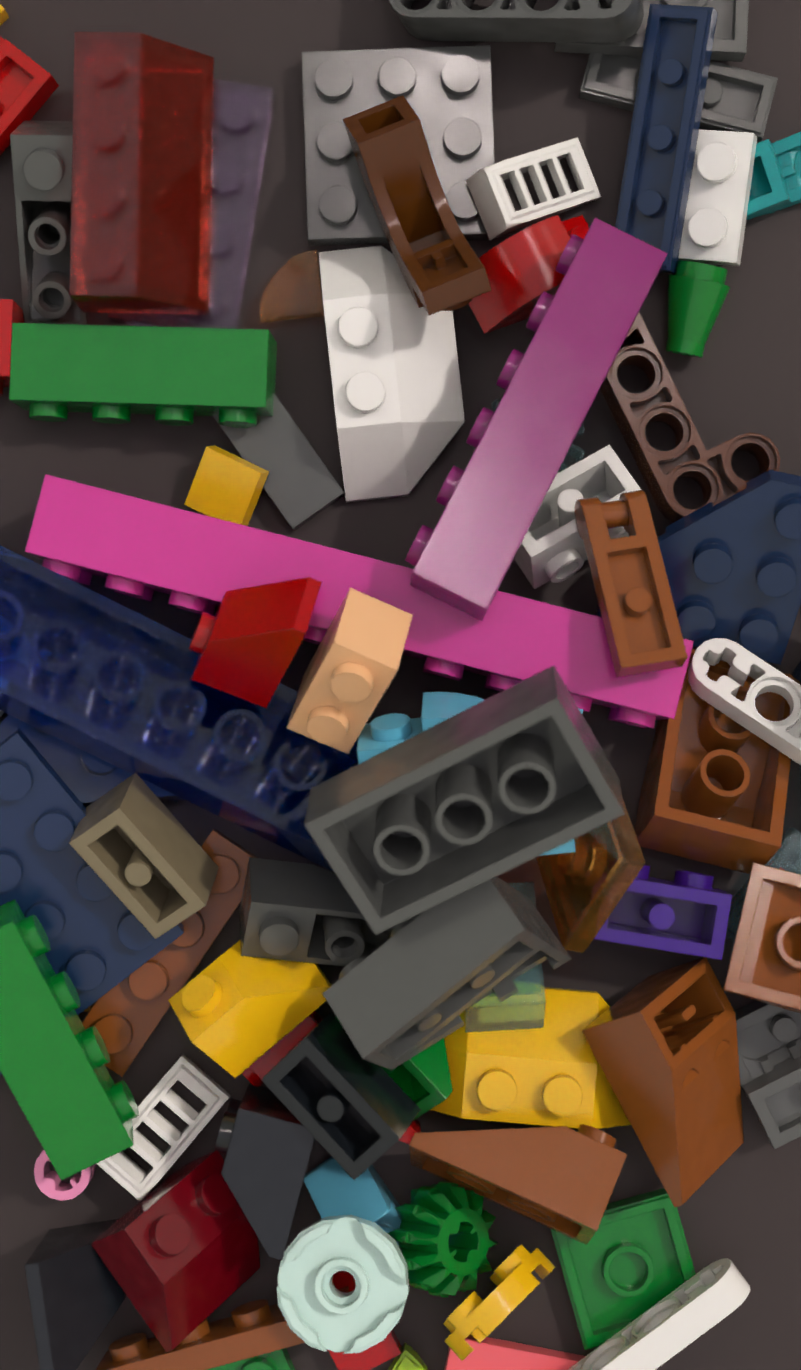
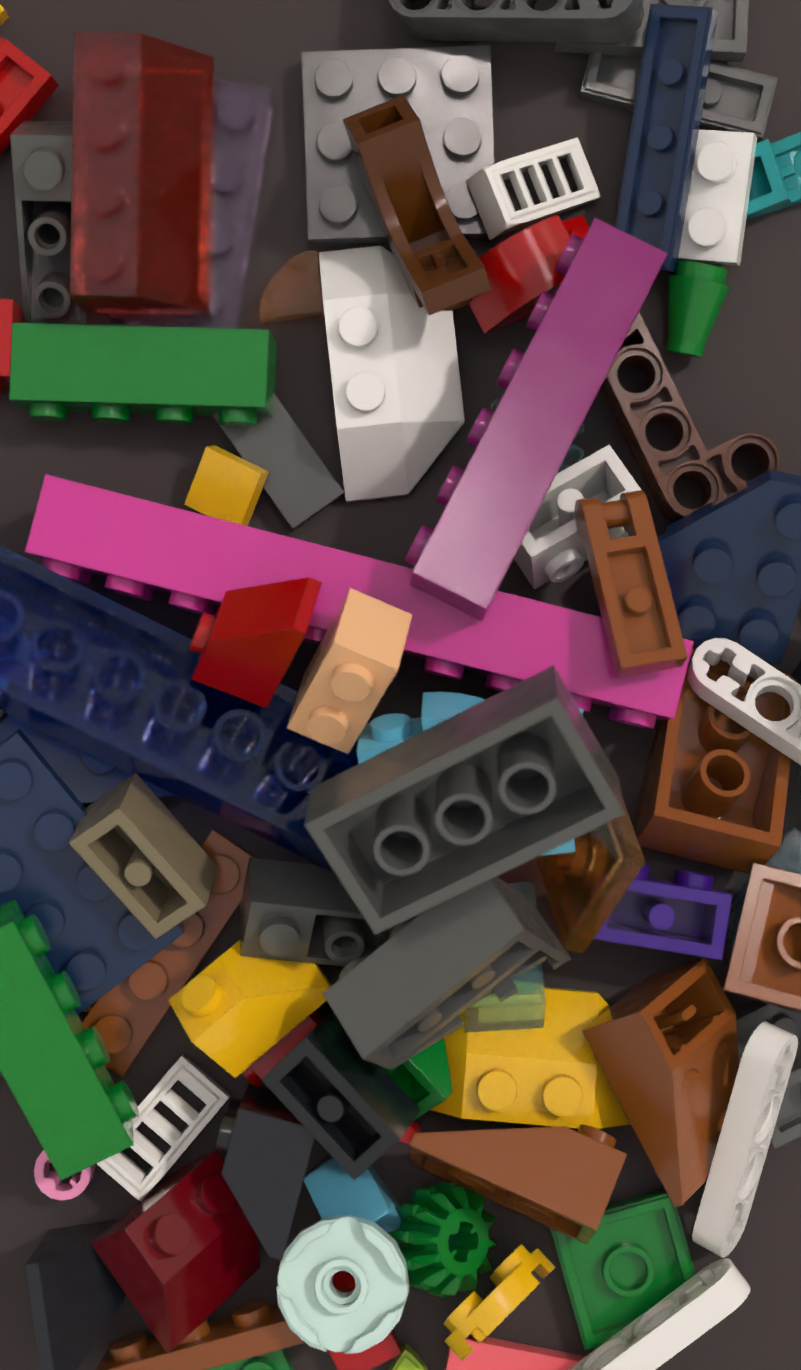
none -> white beam [692,1022,798,1258]

